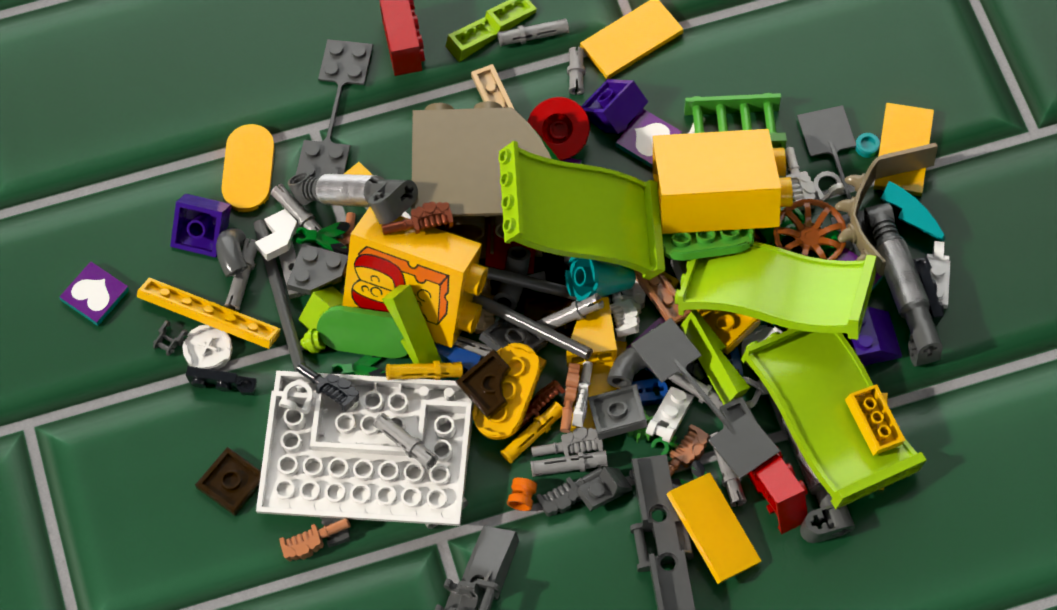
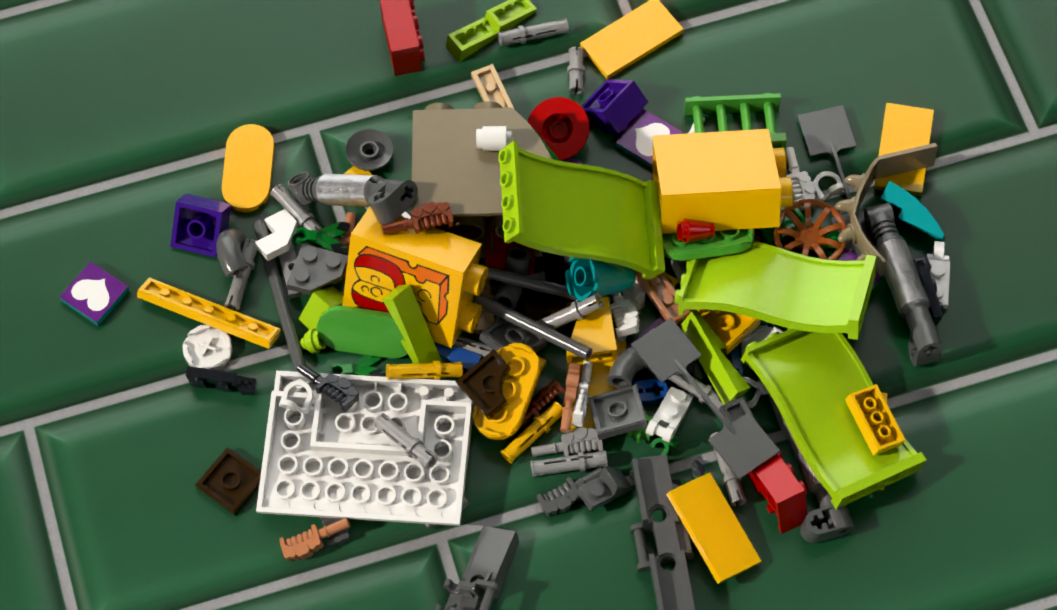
dark grey piece [153,320,188,356] -> none
dark grey hinge [296,39,373,177] -> none
orange wheel [507,477,537,511] -> none
nougat piece [668,424,709,476] -> none
dark purple slope [843,306,902,366] -> none
teal tile [855,133,880,158] -> none
none -> dark grey dish [345,129,393,171]
none -> white brick [476,126,512,151]
none -> red cone [677,218,715,243]

